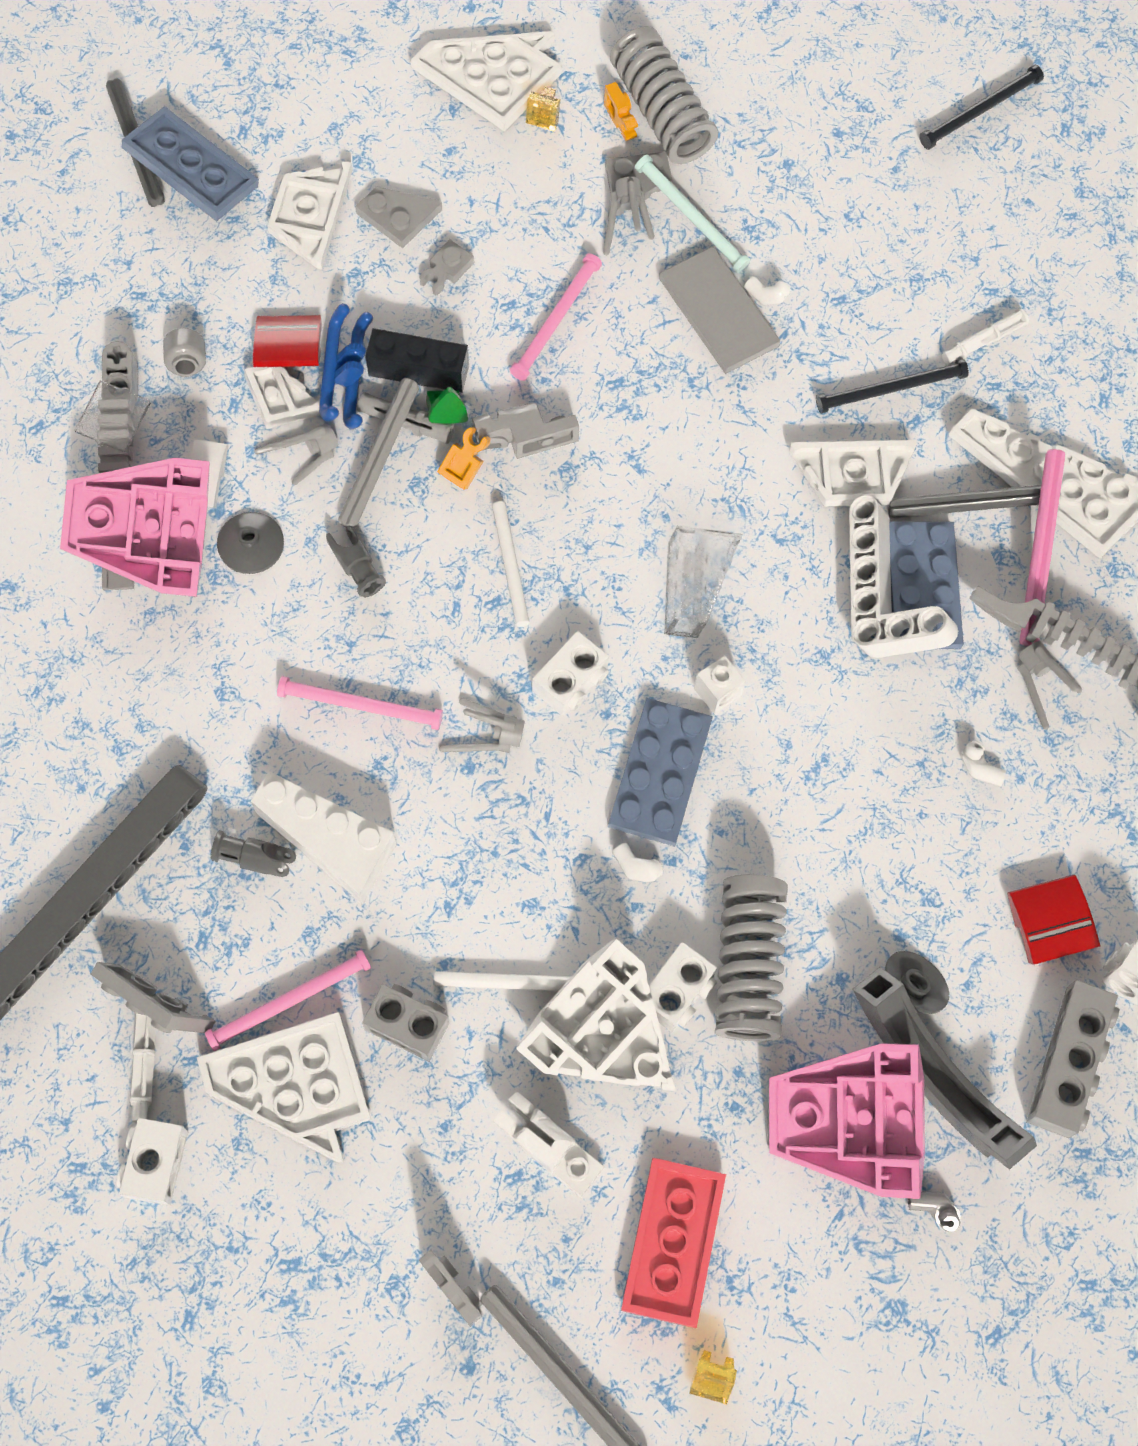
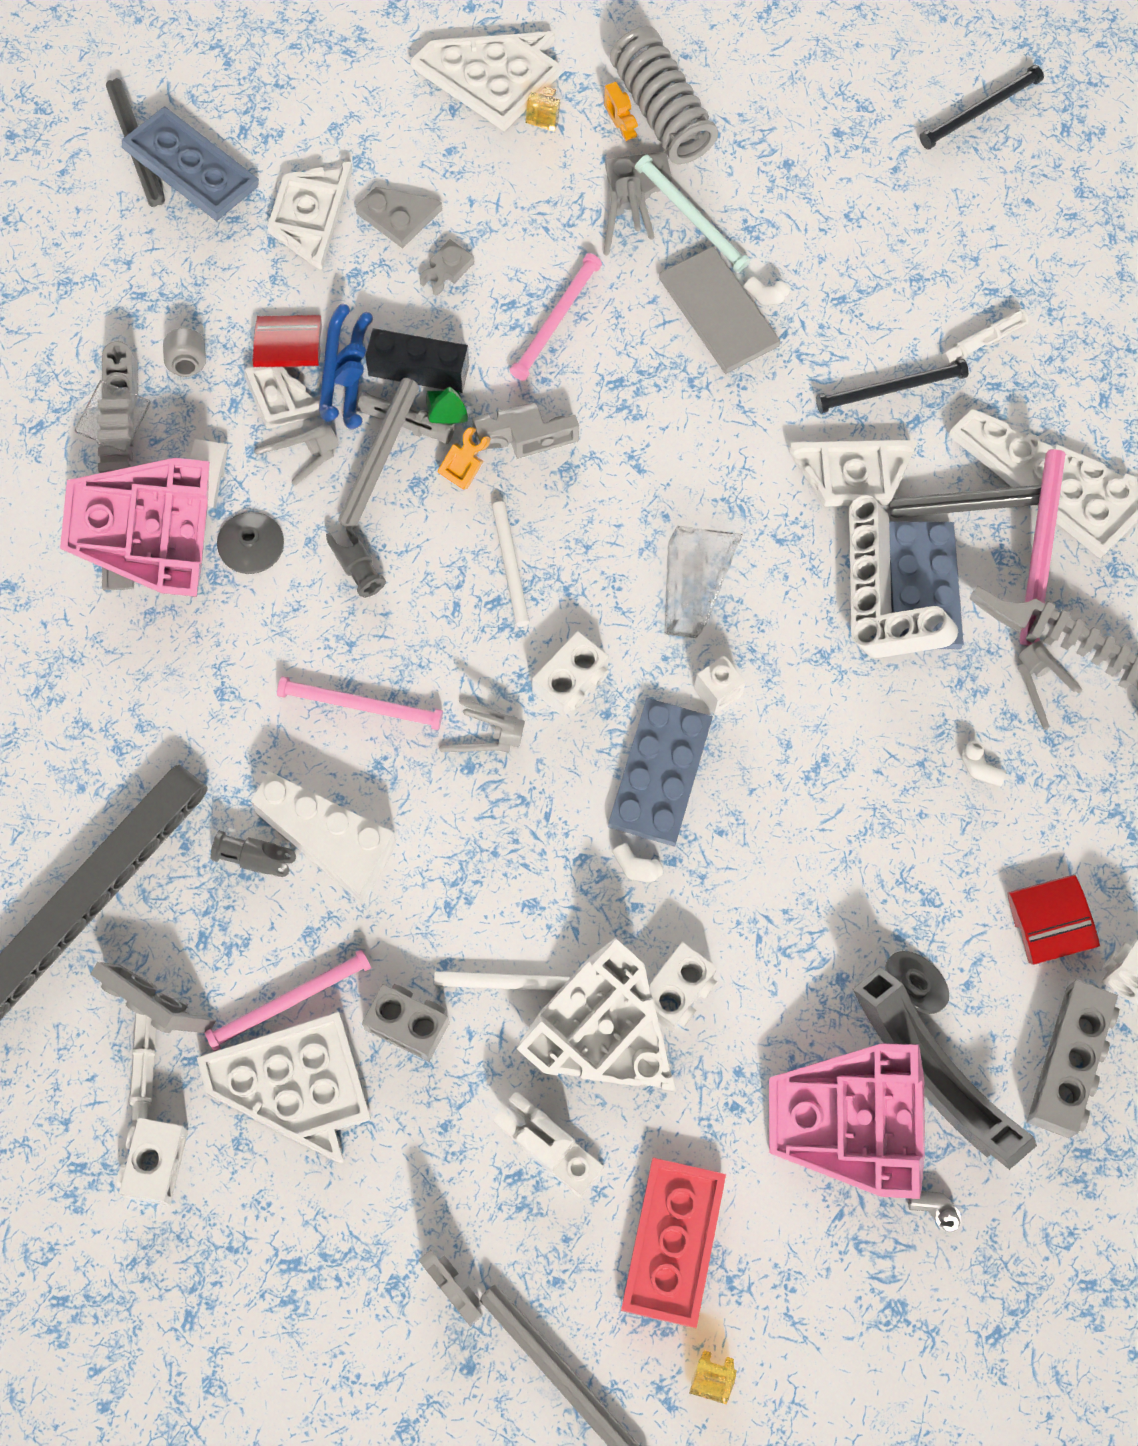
light grey piece [715,874,788,1041] -> none

